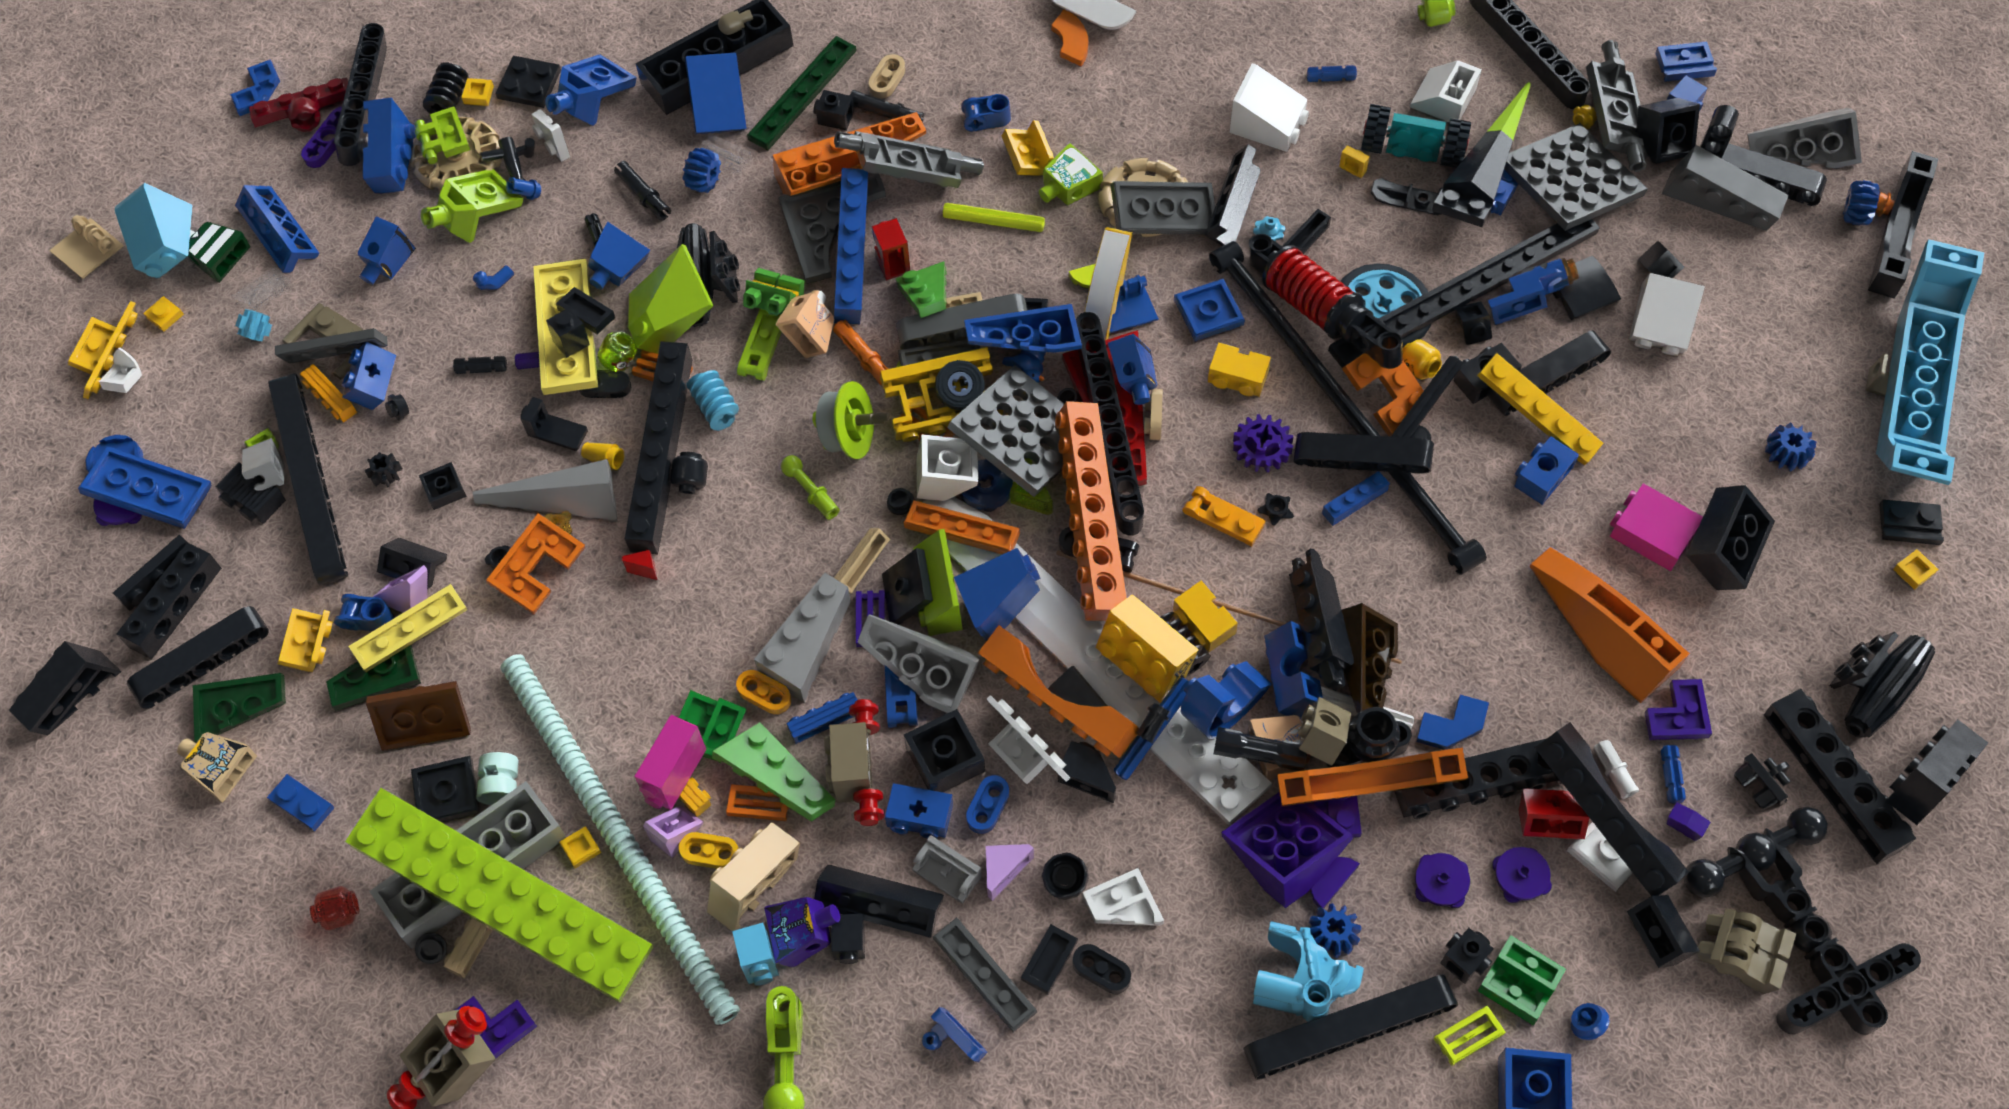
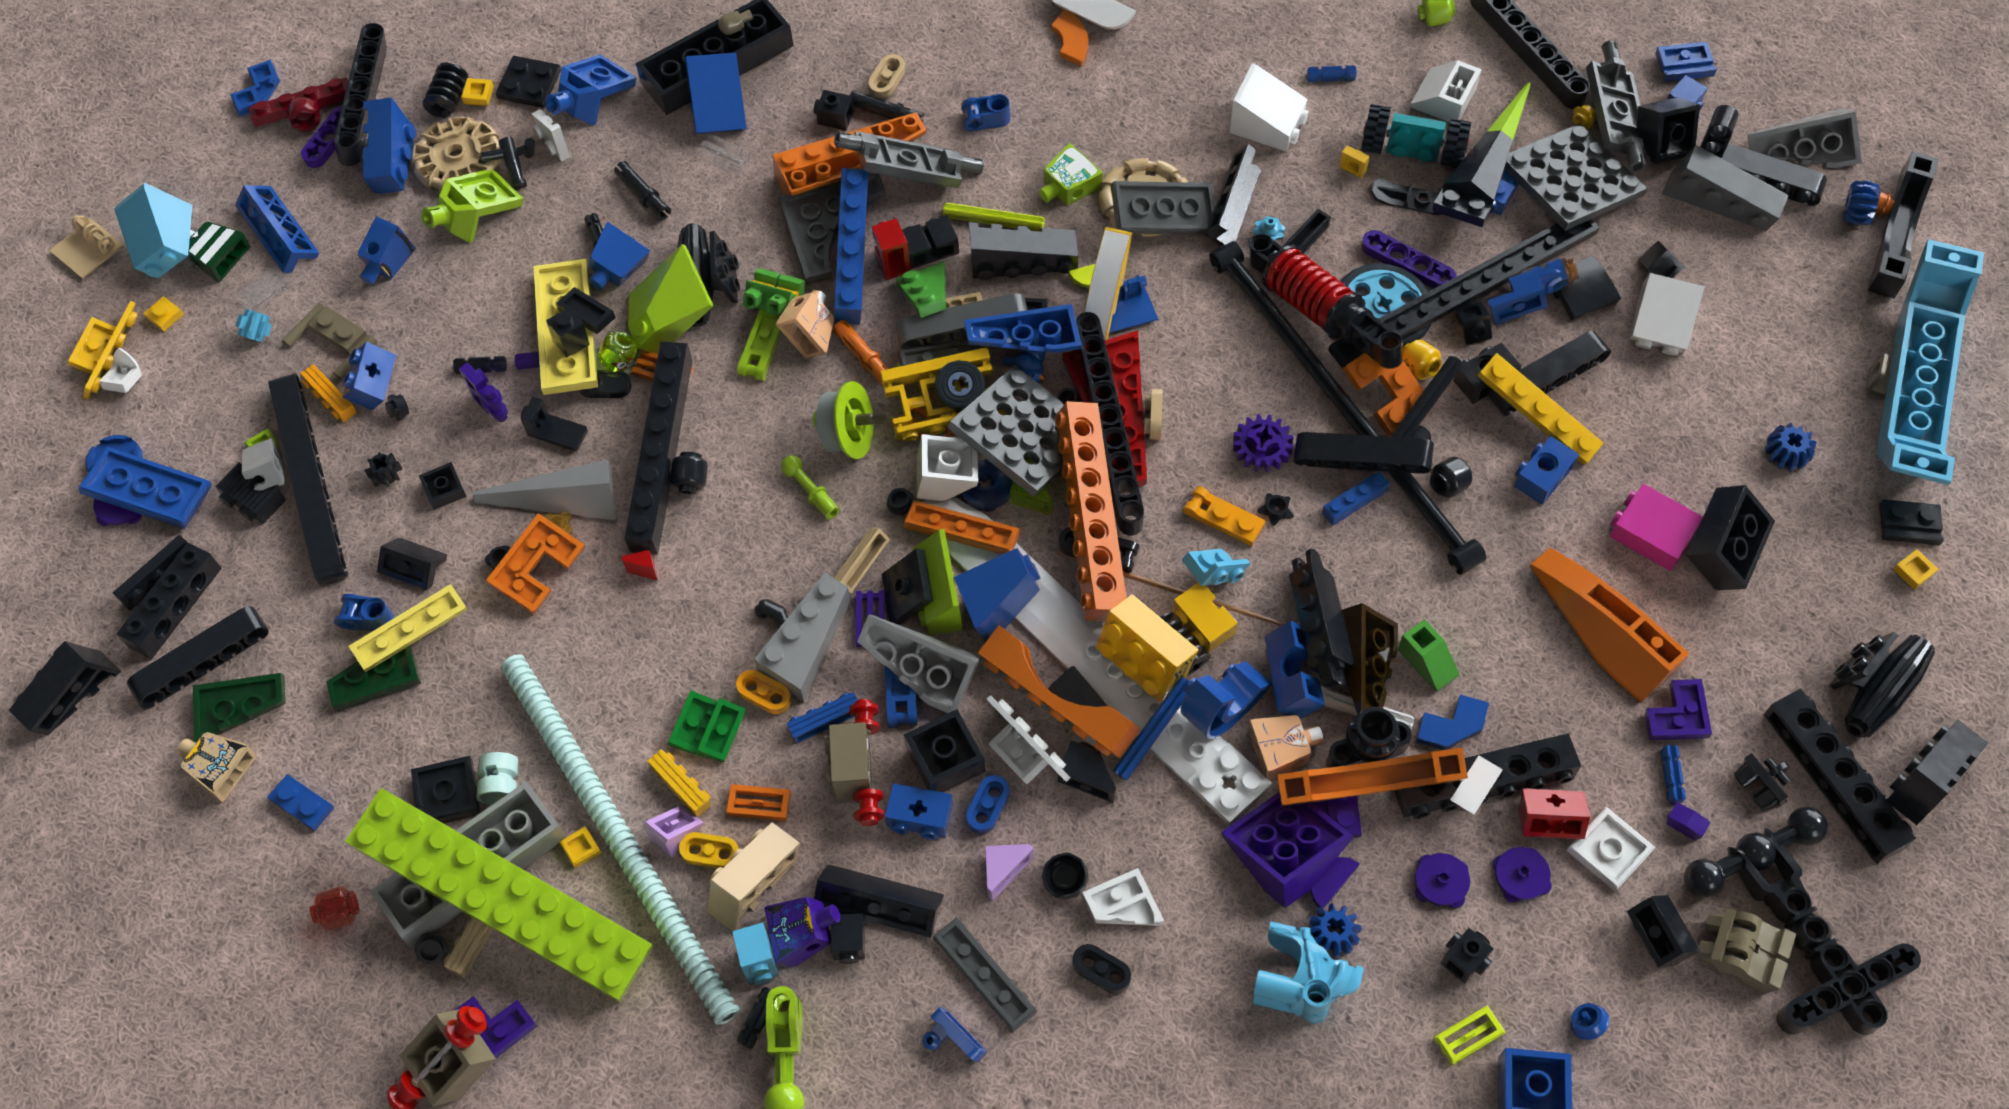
dark grey tile [275,328,388,364] -> none
yellow bracket [277,608,333,672] -> none
reddish brown plate [366,681,471,751] -> none
lavender slope [373,565,427,613] -> none
lime plate [414,106,470,164] -> none
blue arm [473,265,514,290] -> none
blue pin [506,177,541,200] -> none
yellow cone [581,442,625,471] -> none
dark pink brick [634,715,706,810] -> none
blue gear [682,148,721,193] -> none
medium azure piece [686,370,739,431] -> none
bright green wing [712,722,835,822] -> none
dark green tile [747,36,857,151] -> none
light grey hinge [912,835,982,904] -> none
yellow bracket [1001,120,1054,176] -> none
black tile [1021,924,1078,995] -> none
blue torso [1108,334,1157,405] -> none
black pin [1136,703,1169,743] -> none
blue plate [1174,278,1245,341] -> none
yellow brick [1208,342,1271,397] -> none
black axle [1213,727,1307,771] -> none
black beam [1243,974,1458,1080] -> none
dark tan brick [1298,697,1351,765] -> none
green slope [1477,935,1566,1026] -> none
black arch [1535,722,1689,896] -> none
white axle [1594,740,1639,799] -> none
none -> dark purple plate [459,362,508,422]
none -> black axle [737,987,772,1049]
none -> black arm [754,599,788,629]
none -> black piece [902,215,959,269]
none -> wedge [969,222,1078,280]
none -> medium azure bracket [1182,549,1251,586]
none -> dark purple beam [1361,230,1457,289]
none -> bright green slope [1398,619,1459,693]
none -> black head [1430,456,1473,498]
none -> white sticker [1450,756,1502,815]

